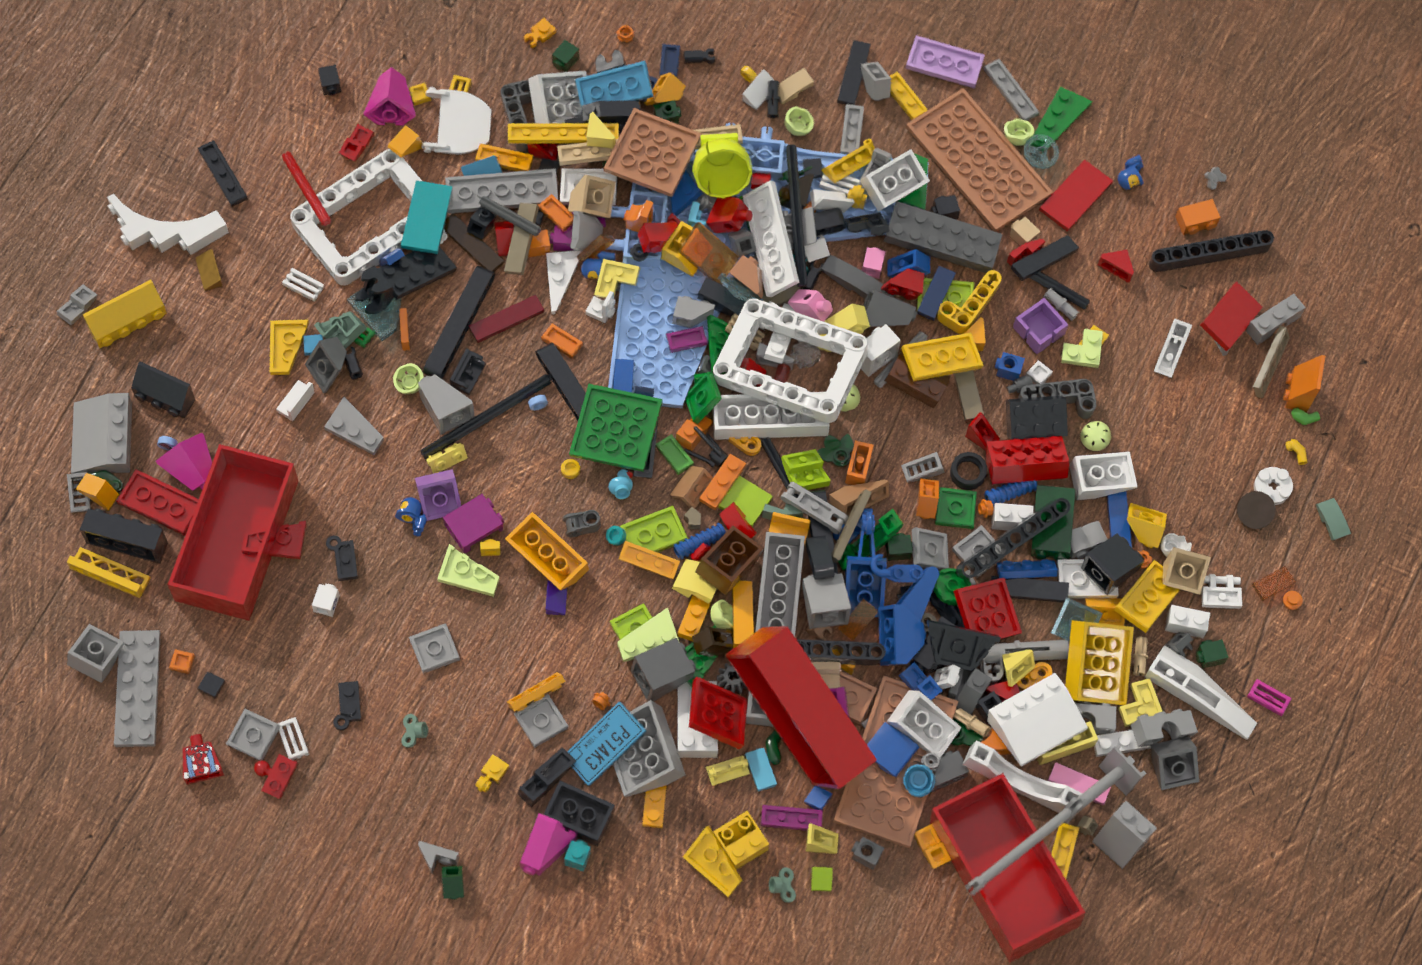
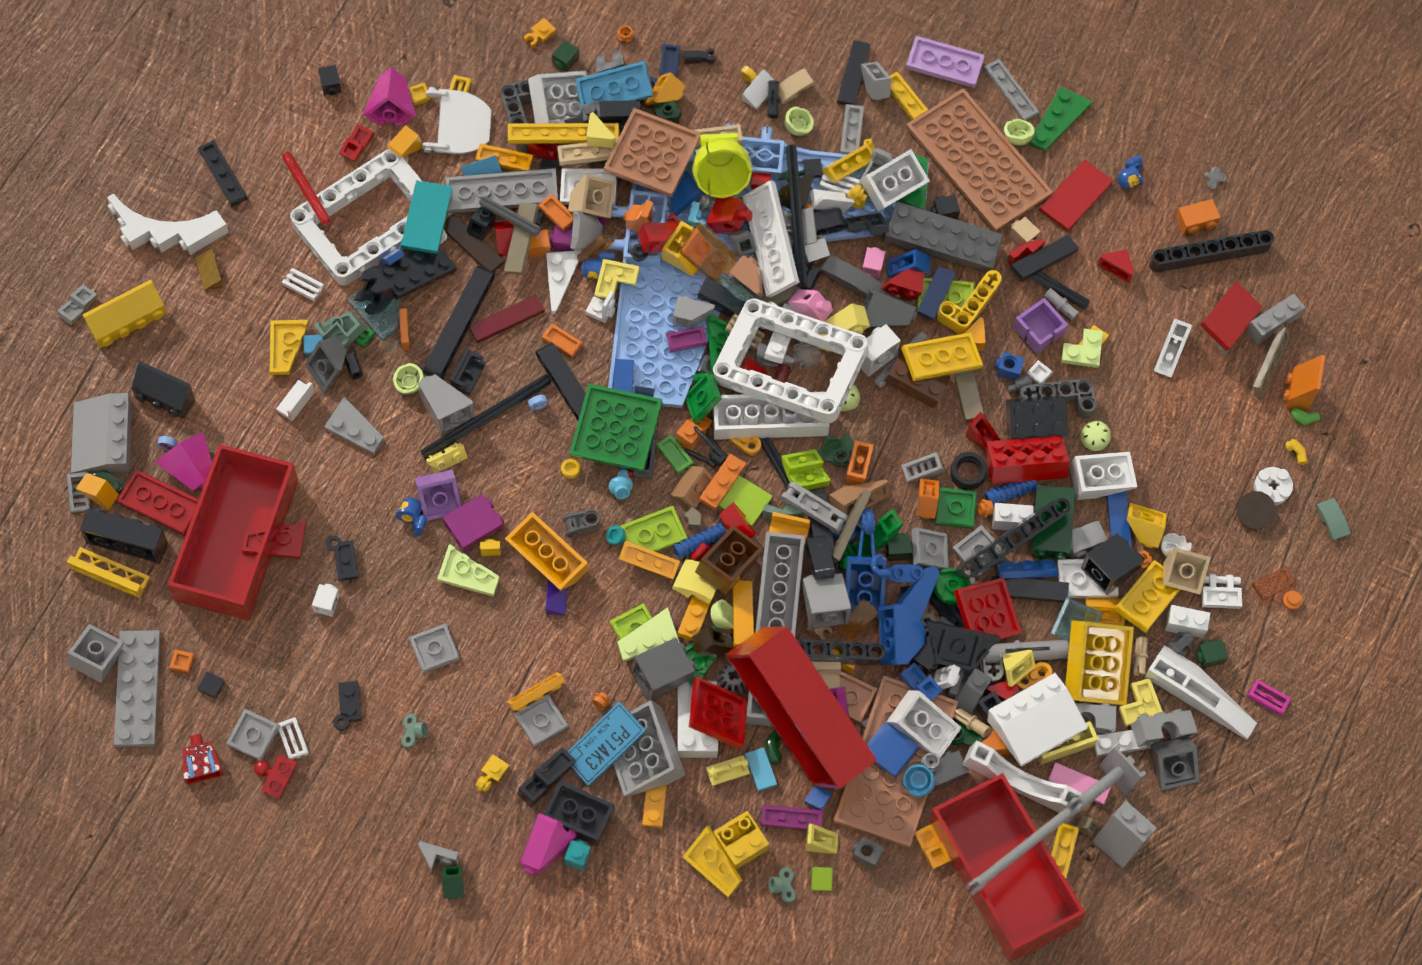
clear light blue piece [1024,134,1059,169] -> none

